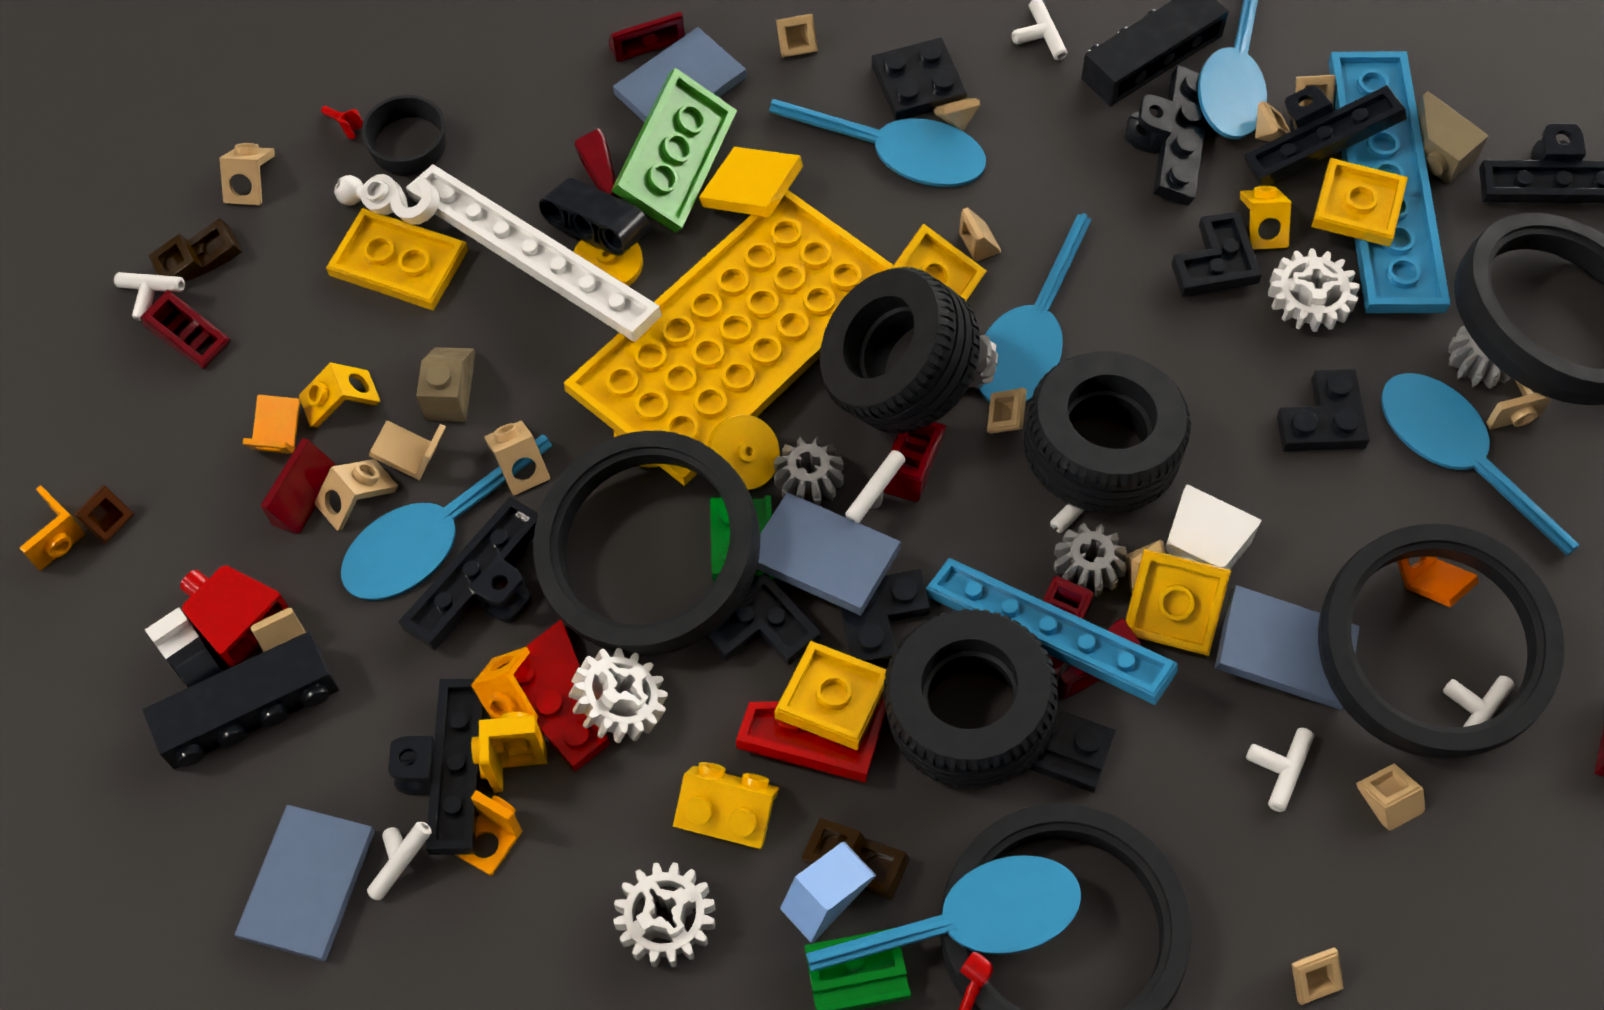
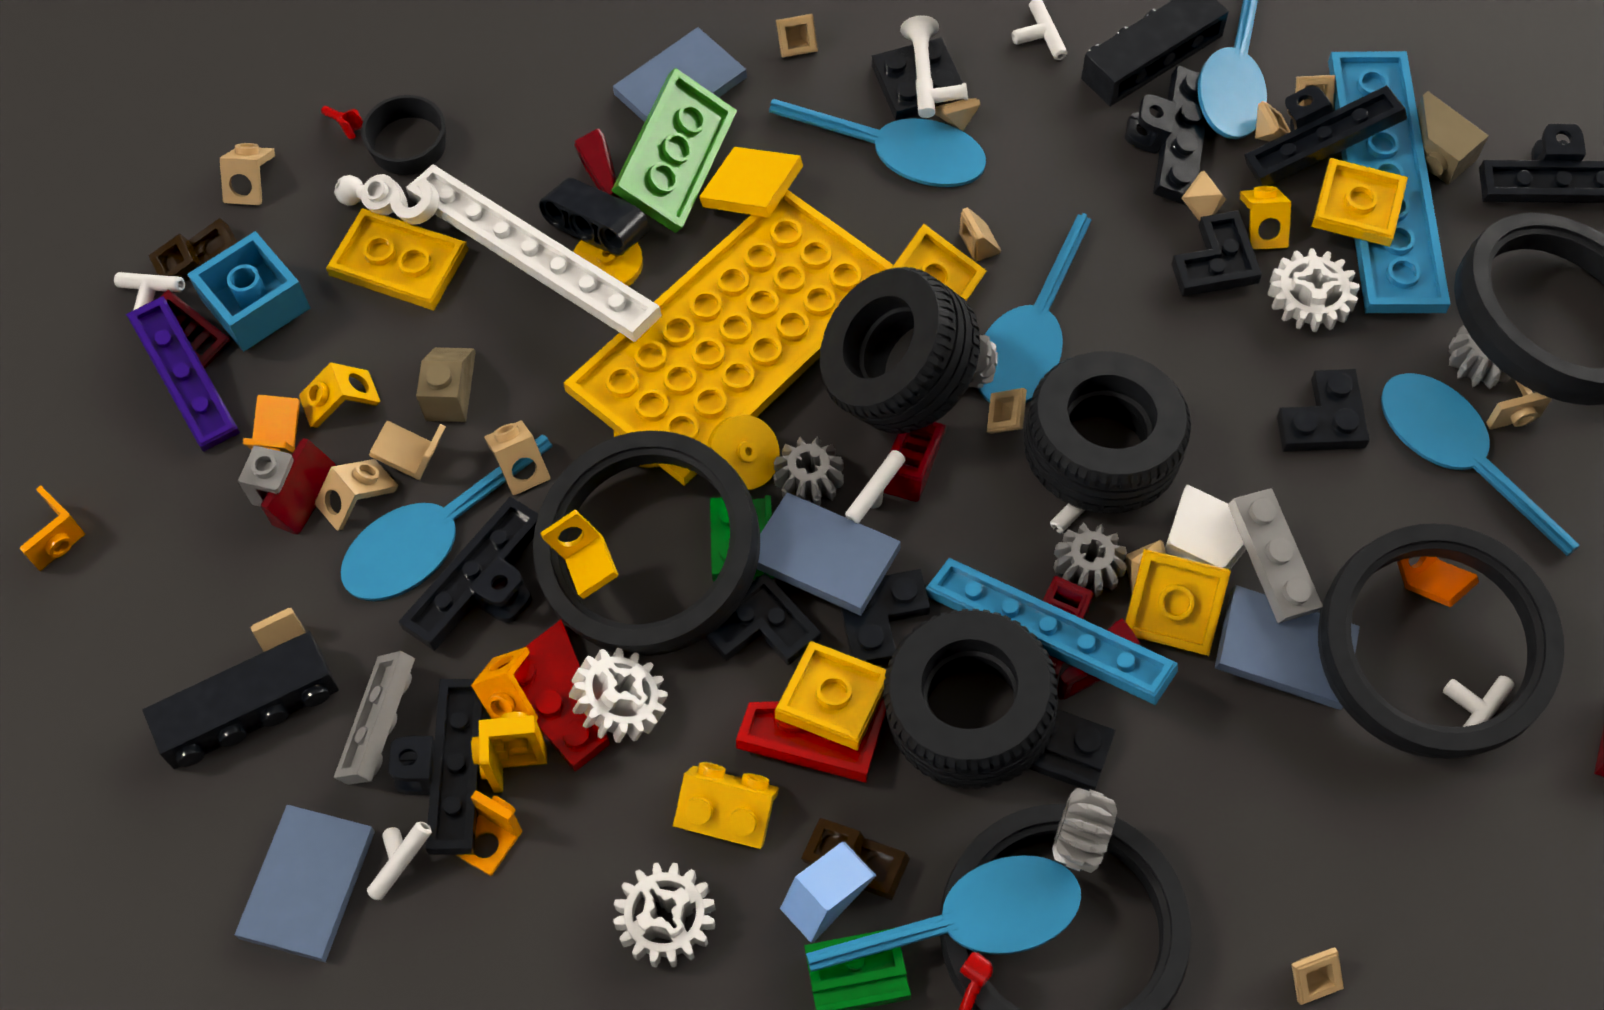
reddish brown slope [73,485,135,544] -> none
leg [145,607,223,688] -> none
red torso [180,565,289,668] -> none
dark red slope [608,11,685,62] -> none
white piece [1246,727,1314,812] -> none
tan slope [1357,763,1425,831] -> none
none -> dark purple tile [126,296,240,452]
none -> dark azure brick [187,231,311,352]
none -> light grey bracket [238,445,294,507]
none -> light grey plate [334,651,415,785]
none -> yellow bracket [540,510,619,599]
none -> white piece [900,16,968,118]
none -> light grey gear [1052,788,1117,873]
none -> tan slope [1182,171,1226,222]
none -> light grey plate [1228,488,1323,624]

